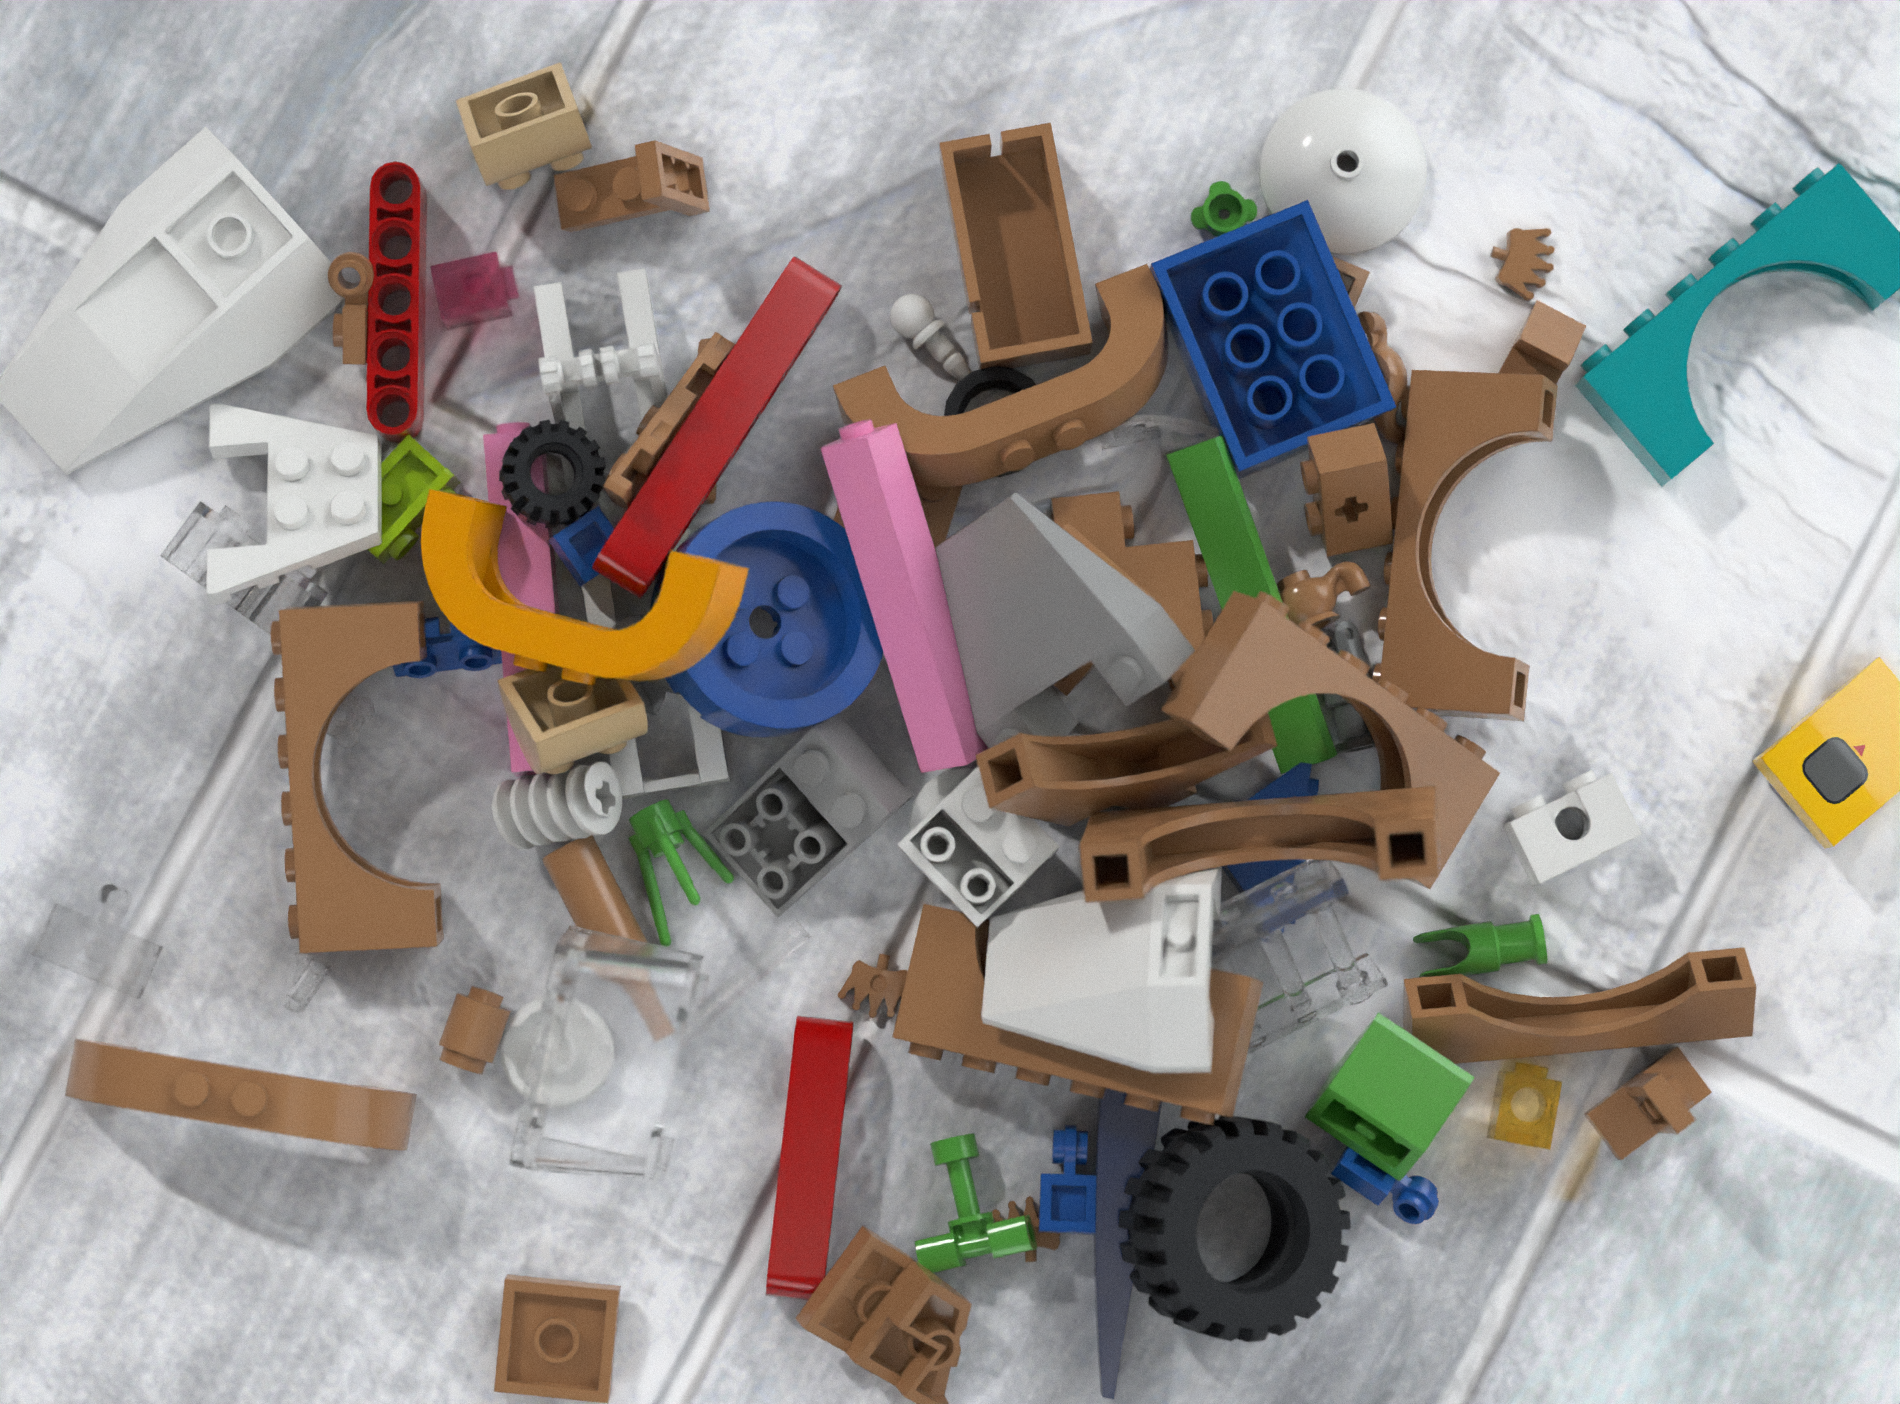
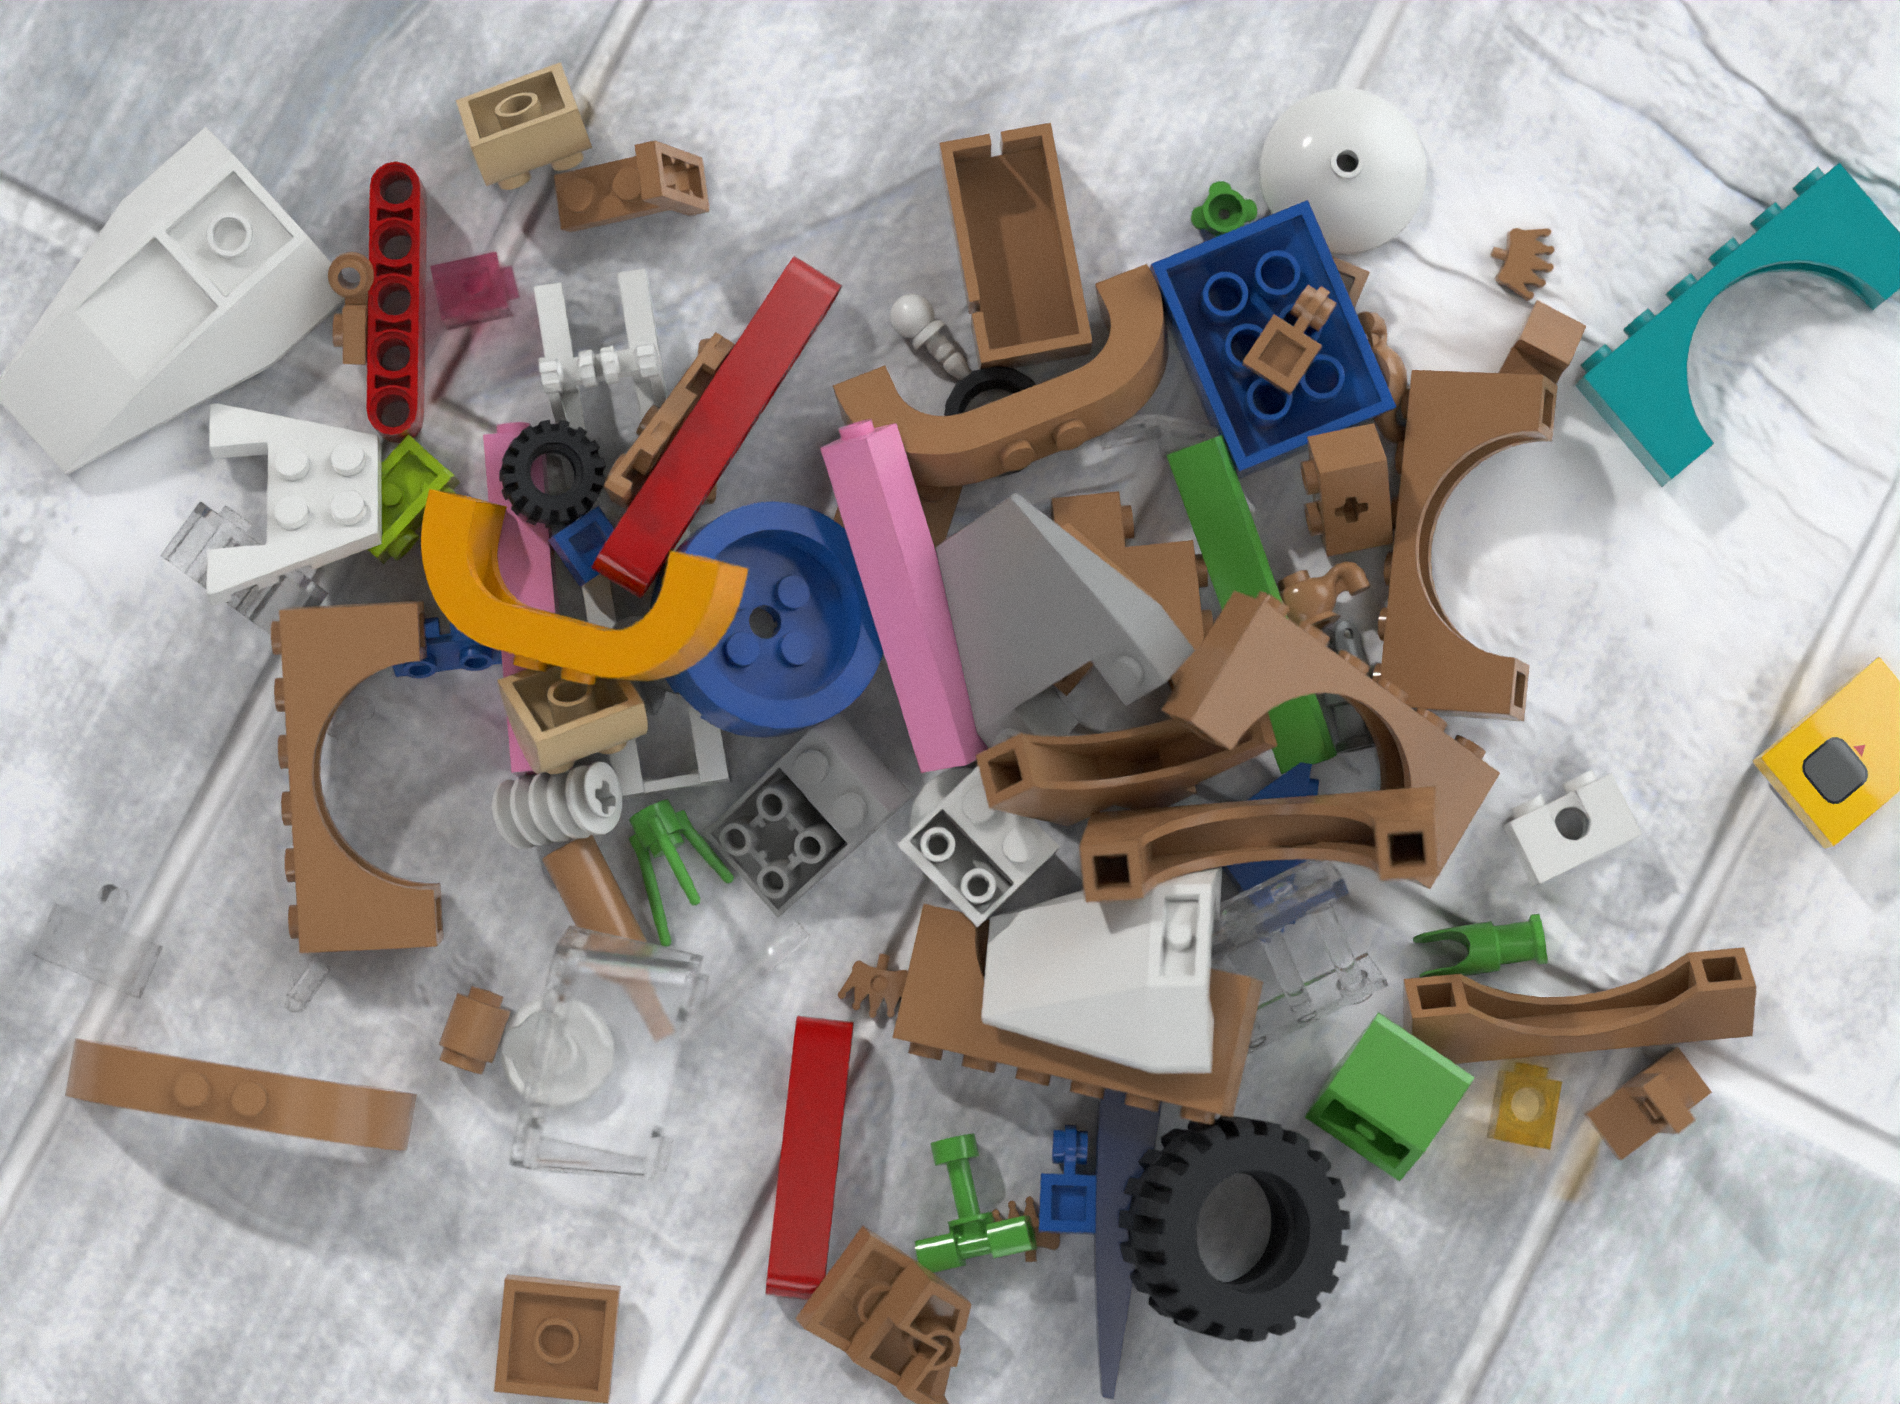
blue plate [1331,1146,1439,1224] -> none
none -> medium nougat plate [1242,285,1337,396]

